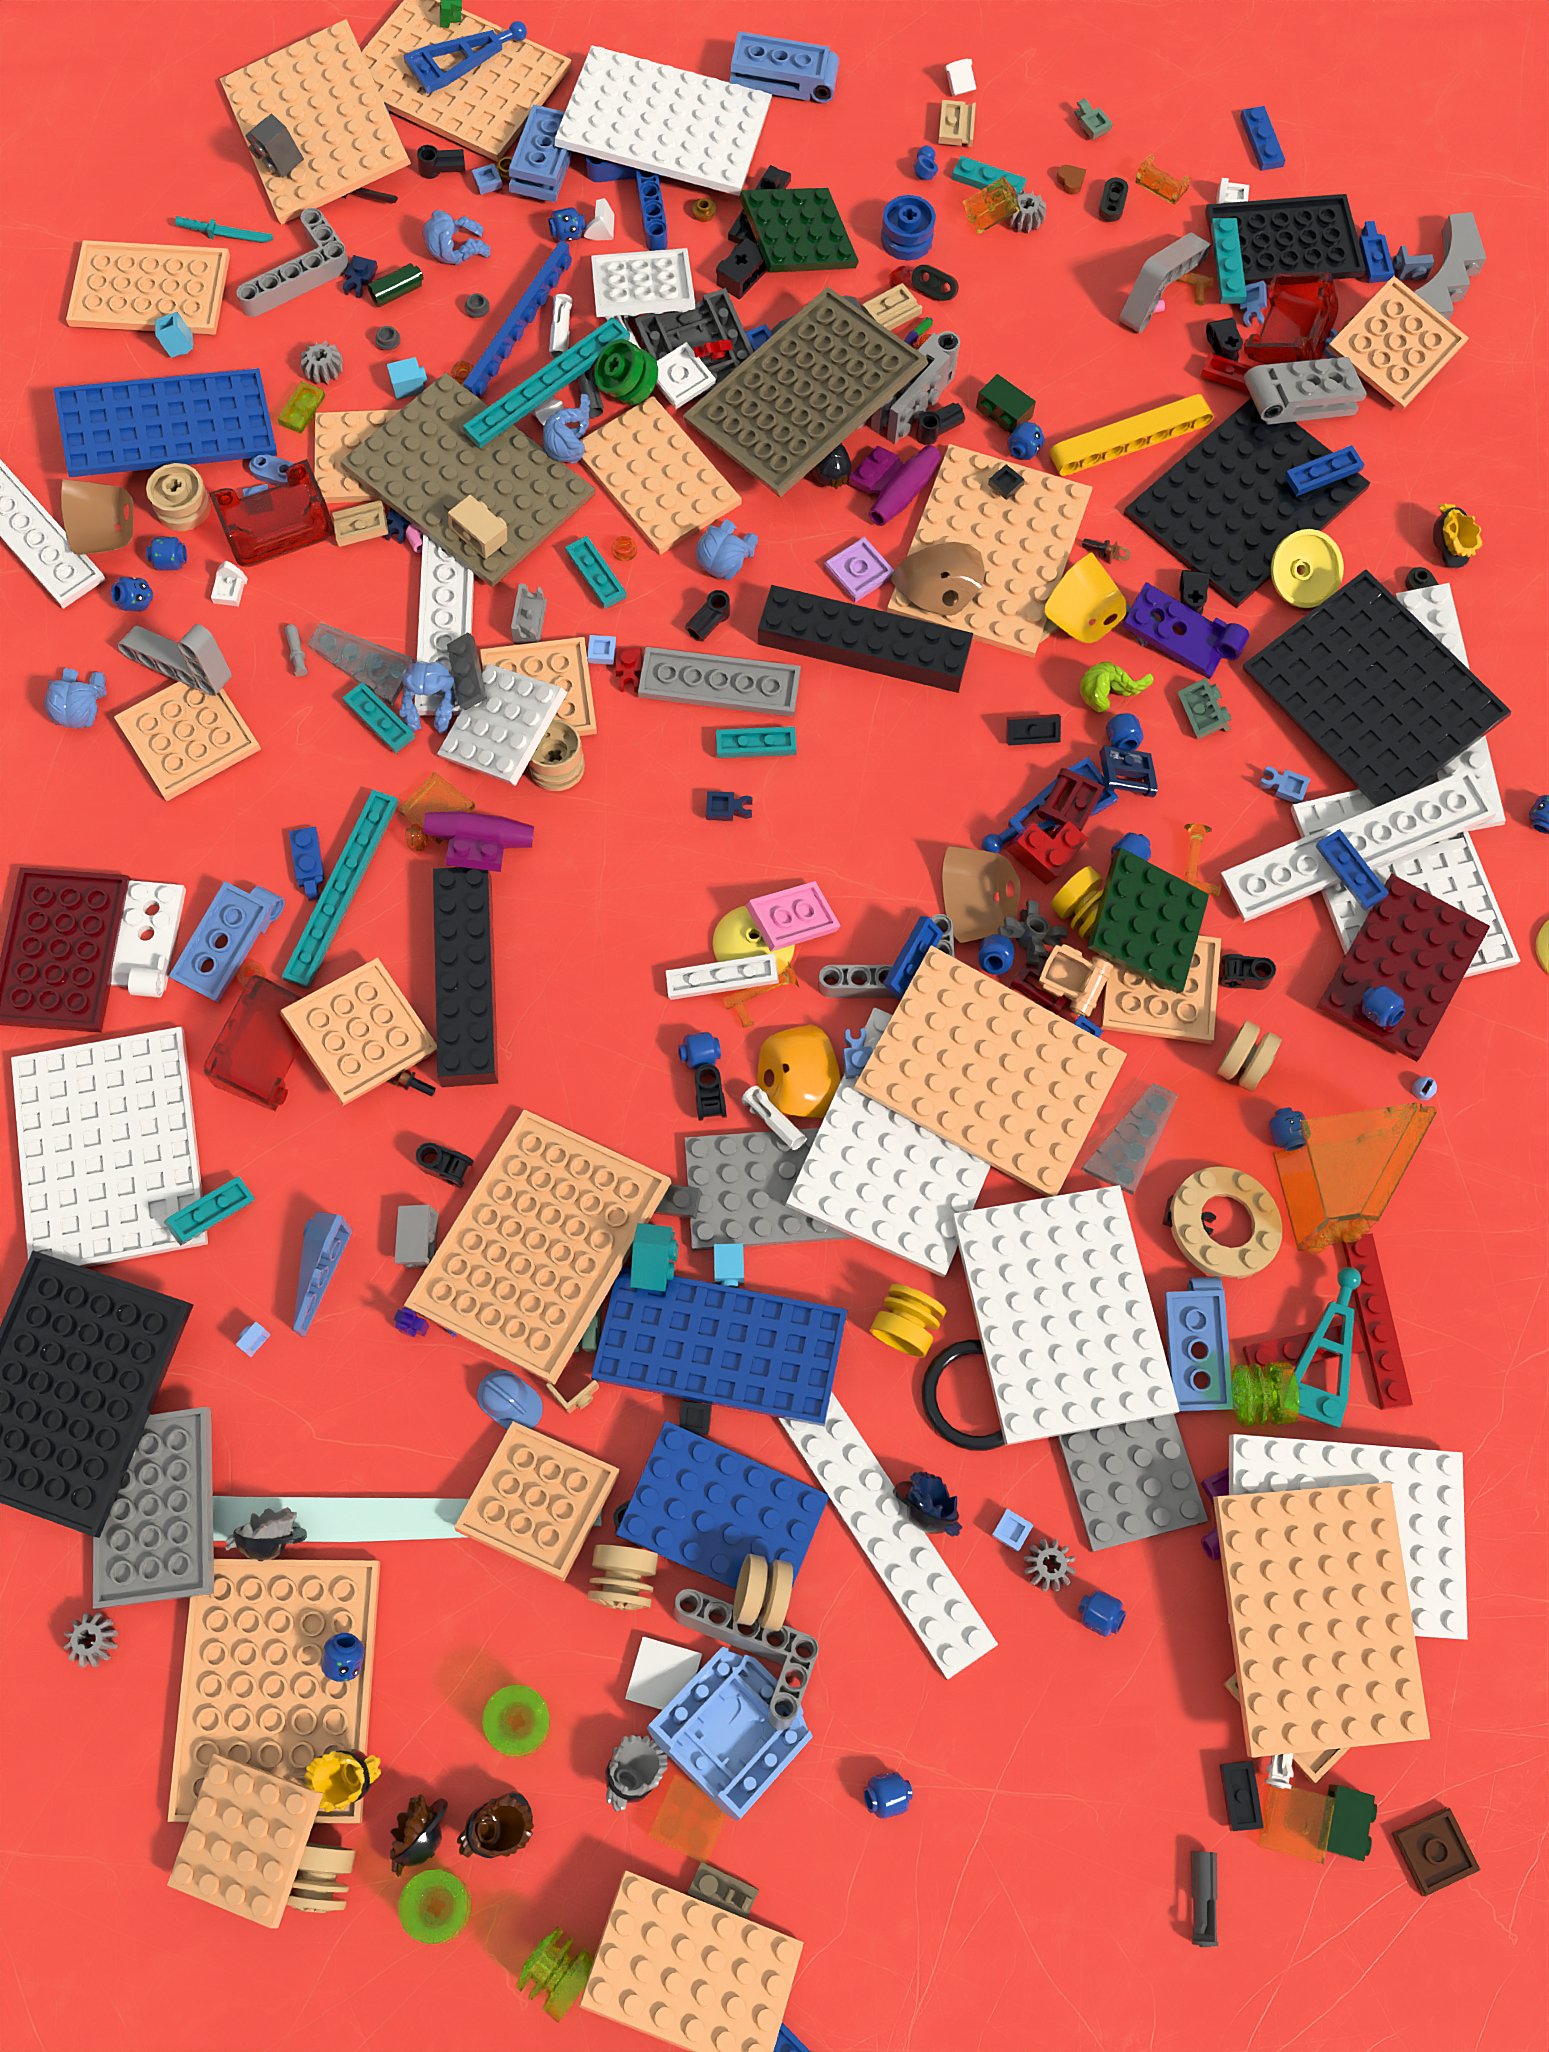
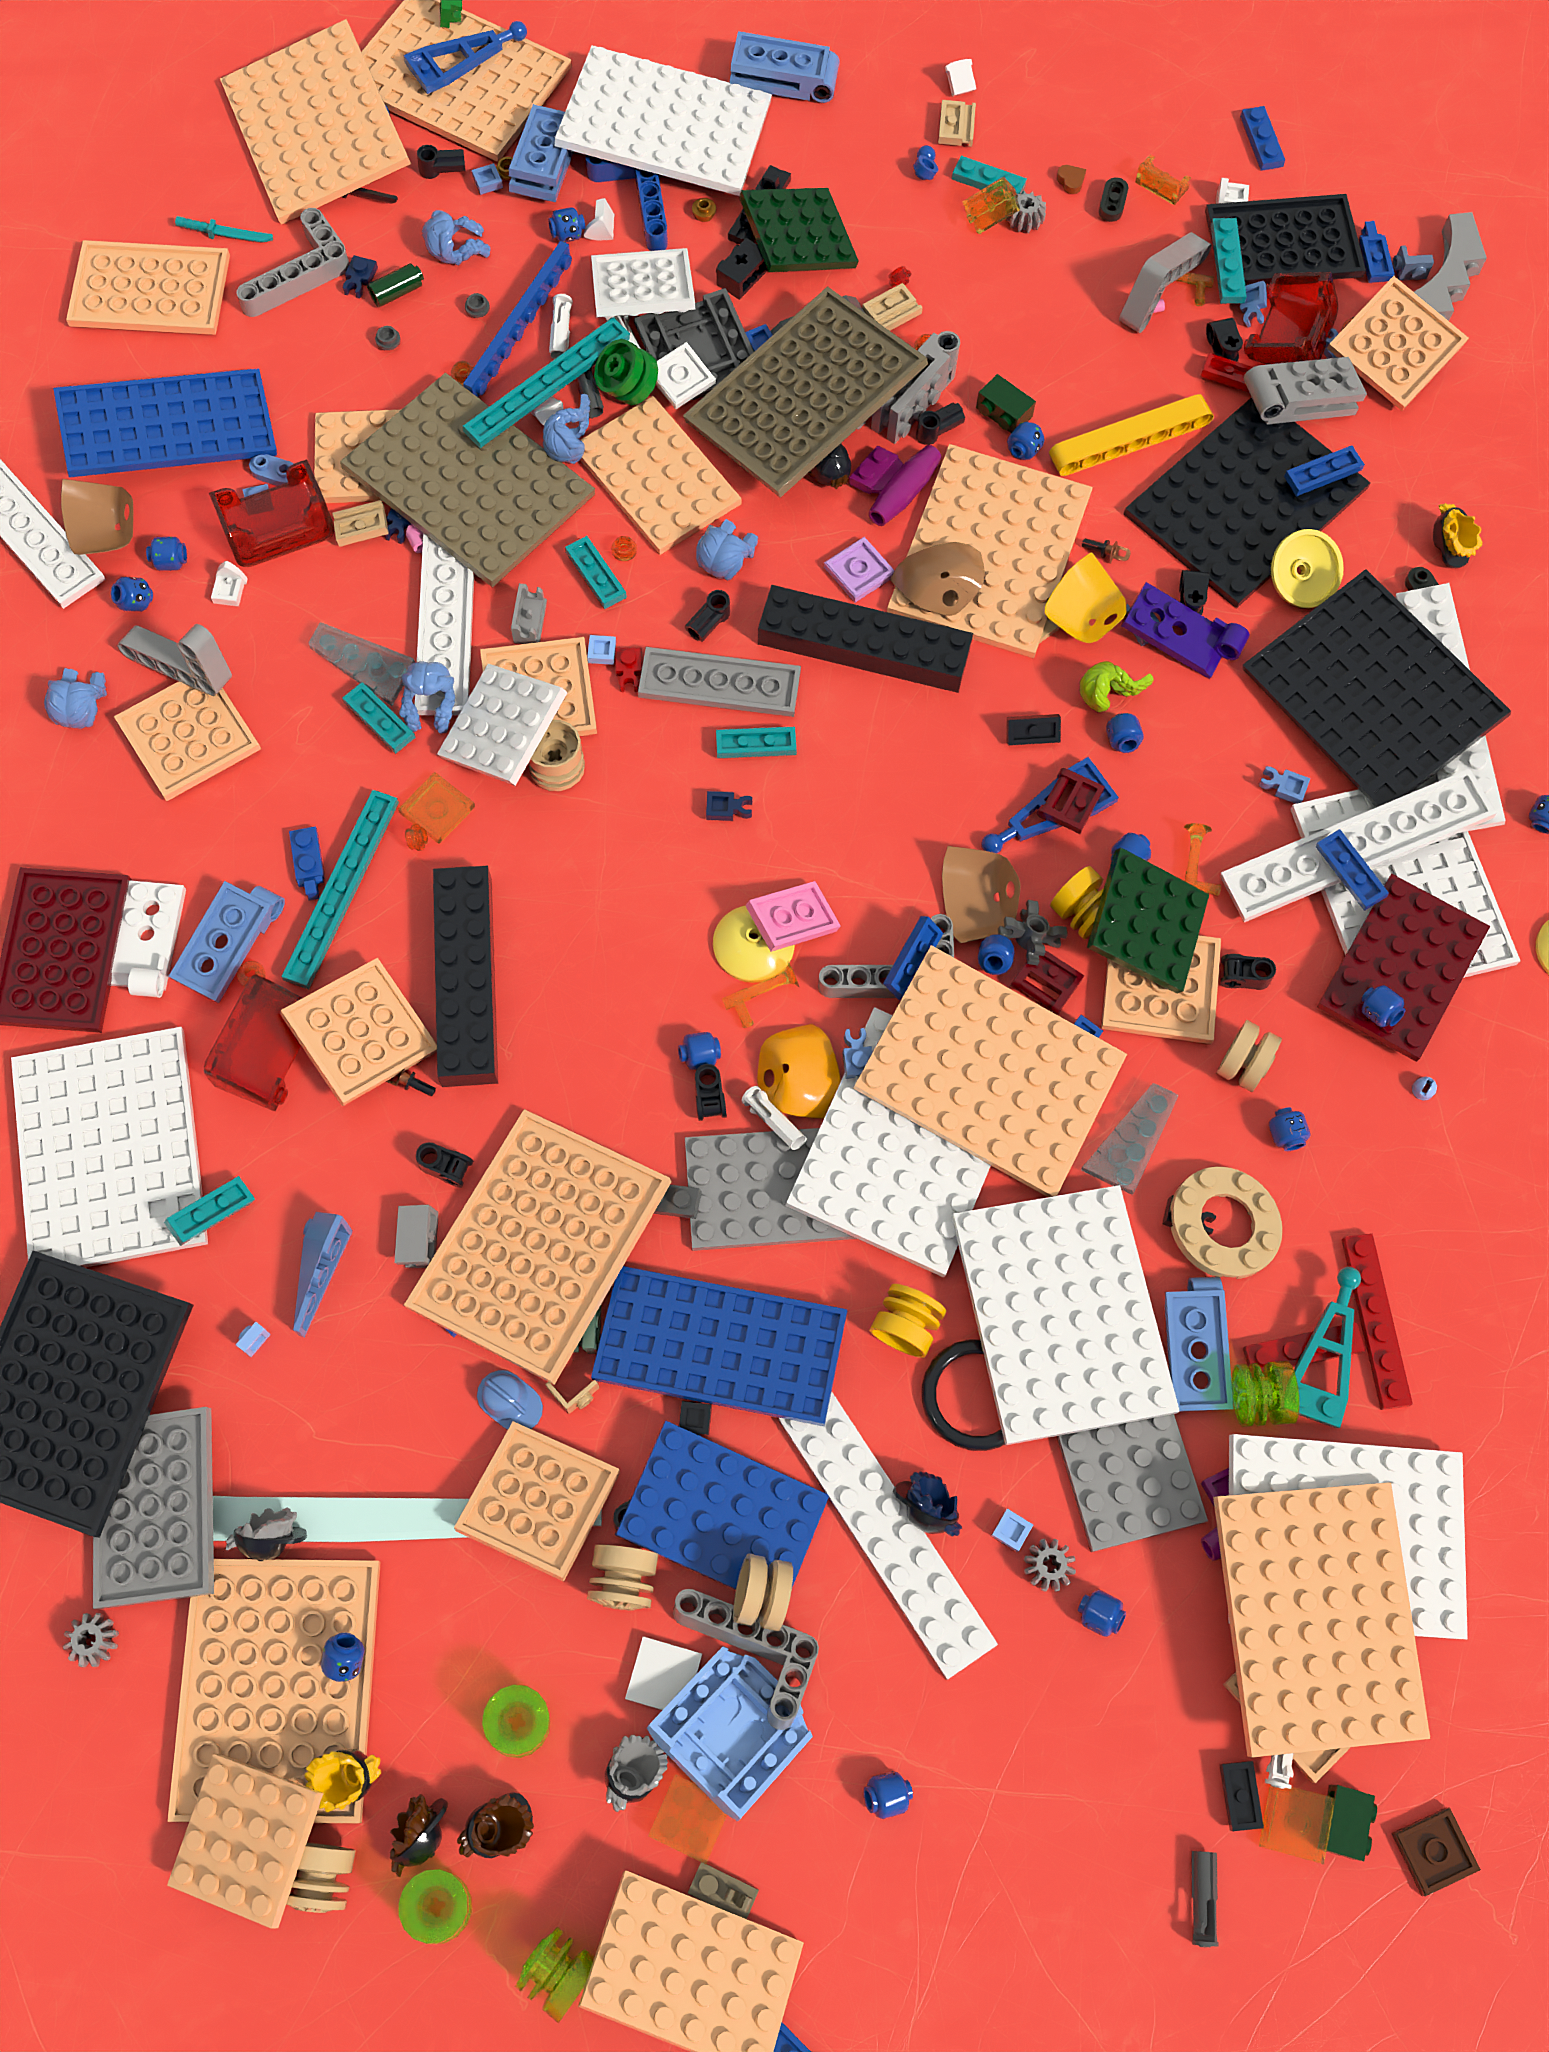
tan wheel [146,463,212,531] -> none
medium azure brick [155,311,193,358] -> none
dark grey brick [245,113,304,178] -> none
clear neon green plate [278,381,325,434] -> none
light grey piece [285,624,308,677] -> none
light grey gear [300,341,343,384] -> none
medium azure brick [387,357,427,400] -> none
dark purple plate [393,1307,429,1337] -> none
magenta plate [423,811,534,872] -> none
dark grey plate [447,632,487,710] -> none
tan brick [448,495,507,559] -> none
teal brick [630,1223,679,1291] -> none
white plate [666,954,779,1000] -> none
red plate [693,340,733,361] -> none
medium azure brick [714,1243,744,1288] -> none
blue wheel [881,195,936,261] -> none
piece [904,317,933,345] -> none
pearl dark grey plate [912,264,959,301] -> none
black plate [988,464,1025,500] -> none
red brick [1006,821,1089,885] -> none
light nougat piece [1038,944,1114,1017] -> none
sand green plate [1074,98,1113,140] -> none
dark blue plate [1099,745,1158,798] -> none
sand green bracket [1177,678,1232,739] -> none
windscreen [1273,1102,1437,1254] -> none

